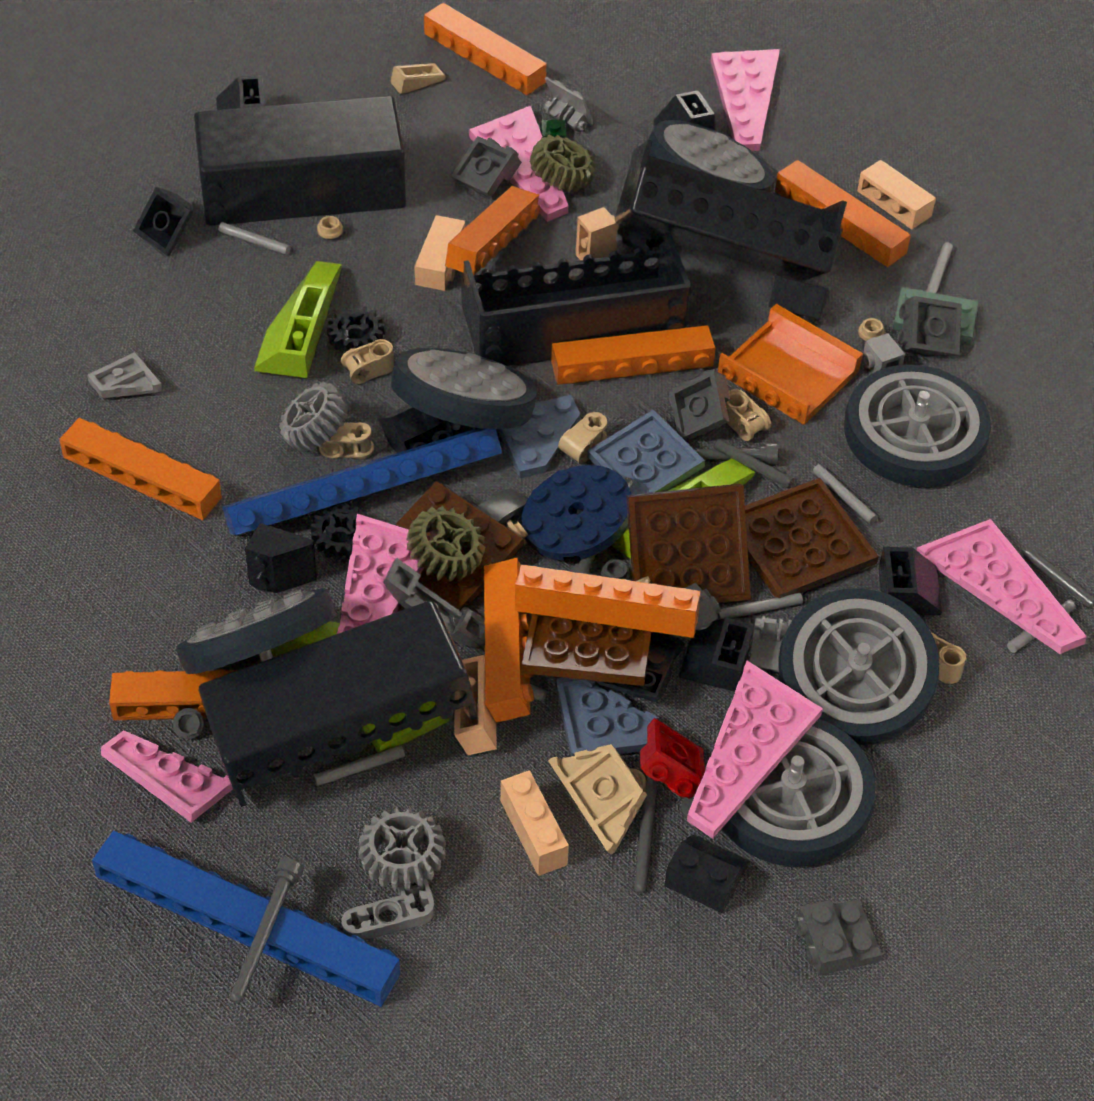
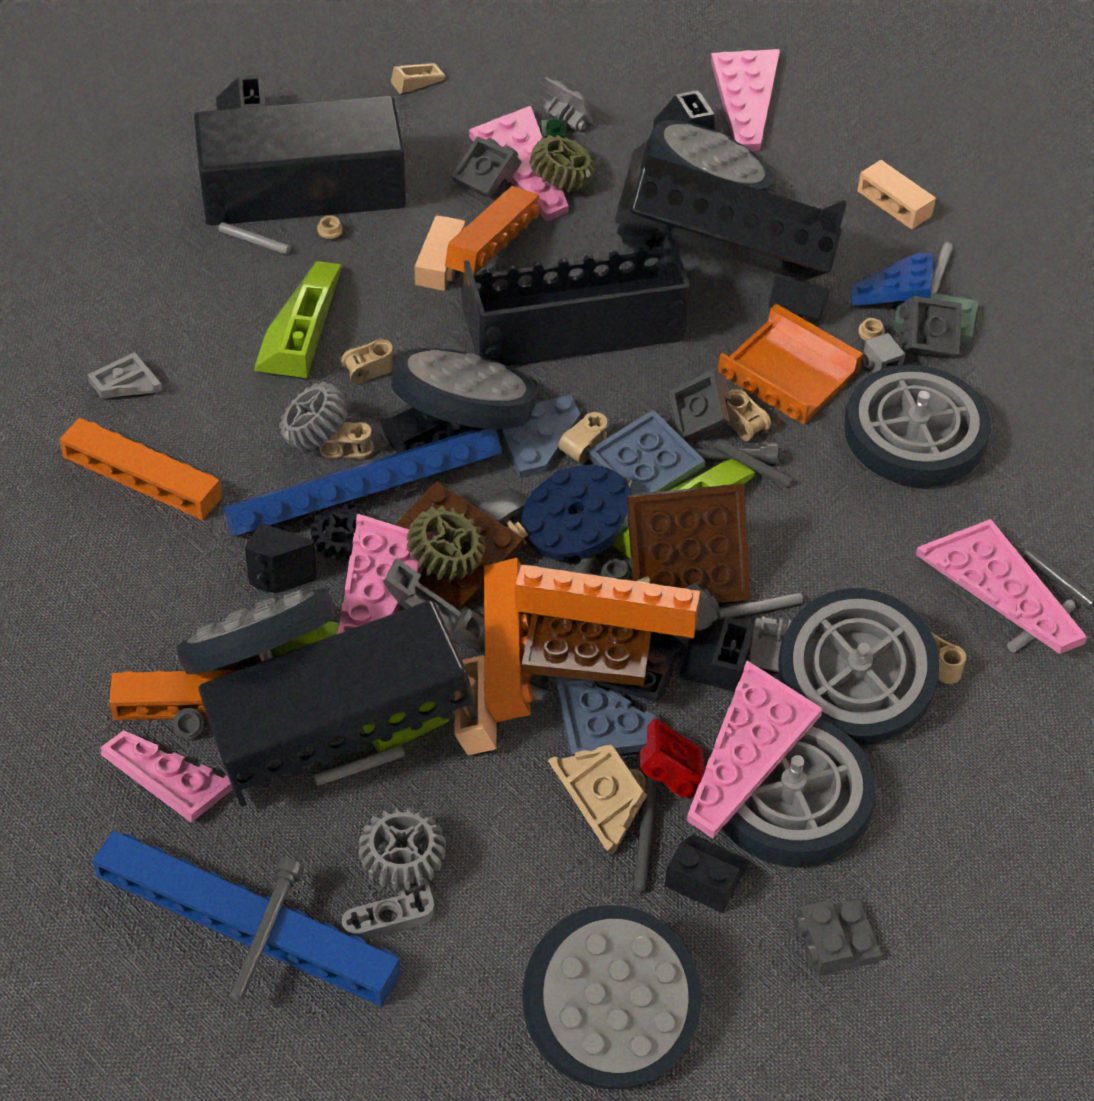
black slope [133,187,193,256] -> none
black gear [327,305,385,353] -> none
orange brick [424,3,547,95] -> none
light nougat brick [500,770,569,876] -> none
orange brick [551,325,716,385] -> none
light nougat brick [576,207,619,267] -> none
reddish brown plate [745,478,879,598] -> none
orange brick [775,160,911,267] -> none
light grey bar [813,464,877,524] -> none
black slope [878,546,942,615] -> none
none -> light grey wheel [522,905,701,1090]
none -> blue plate [851,253,934,306]

